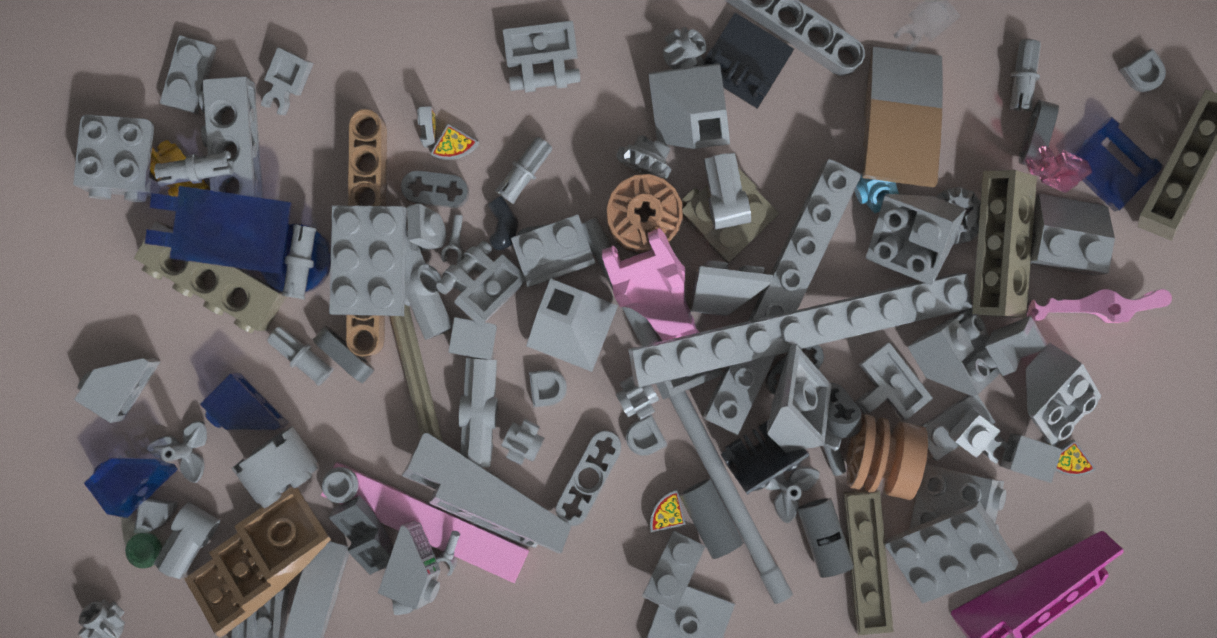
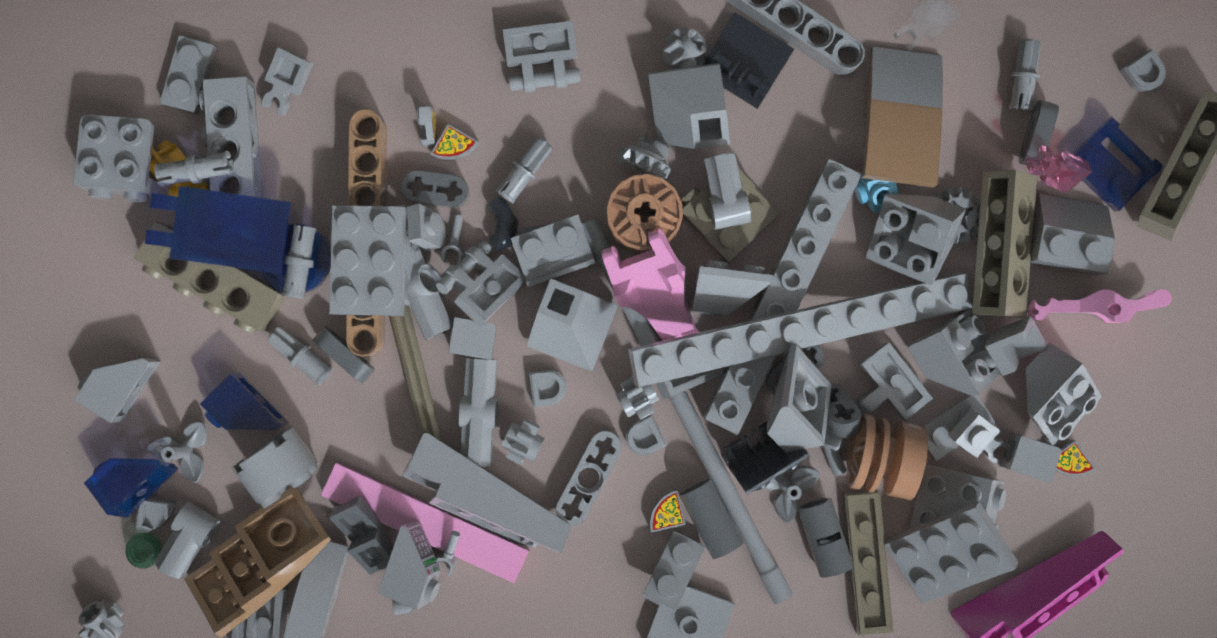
light grey plate [322,467,359,503] -> none

